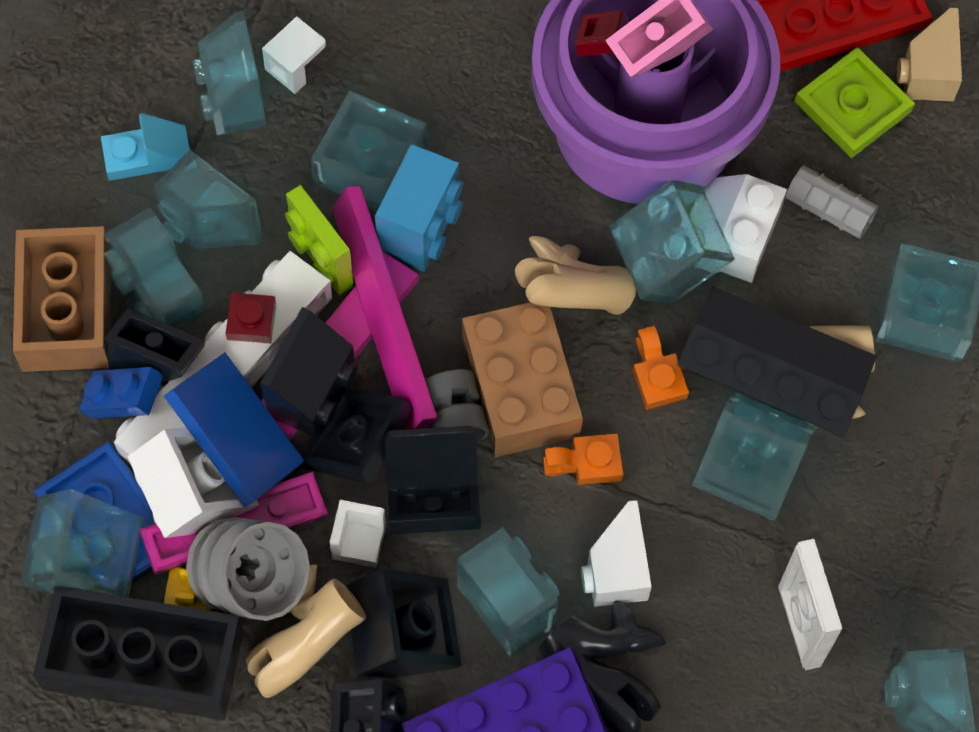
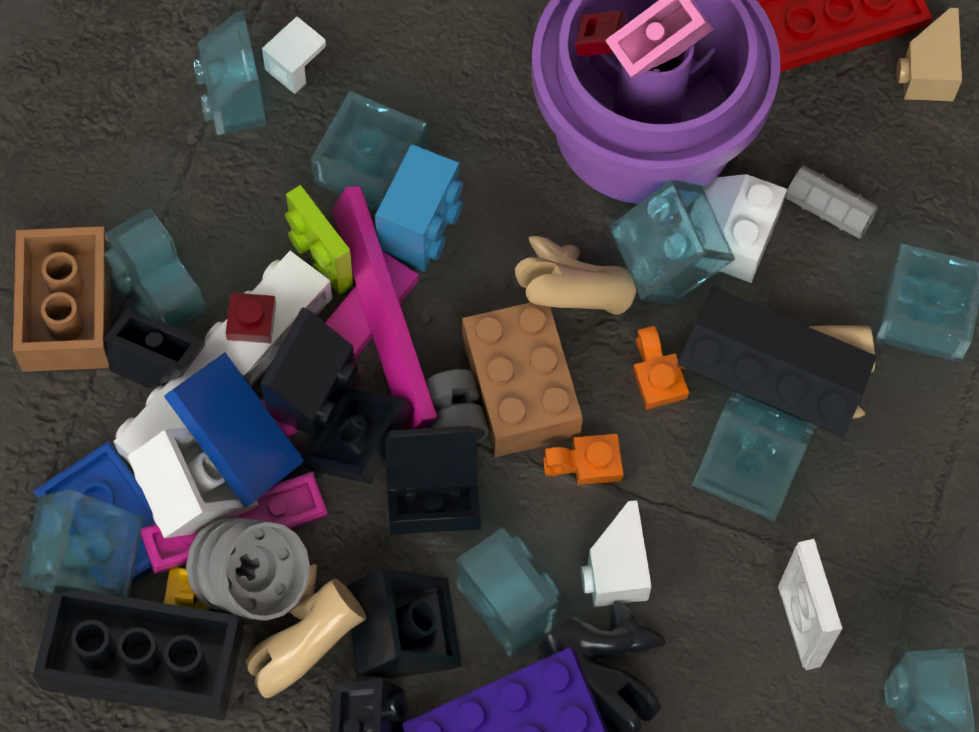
blue plate [79,367,163,419] -> none
medium azure slope [101,114,193,181] -> none
clear light blue slope [154,150,262,249] -> none
white panel [330,500,386,568] -> none
lime plate [794,47,915,159] -> none

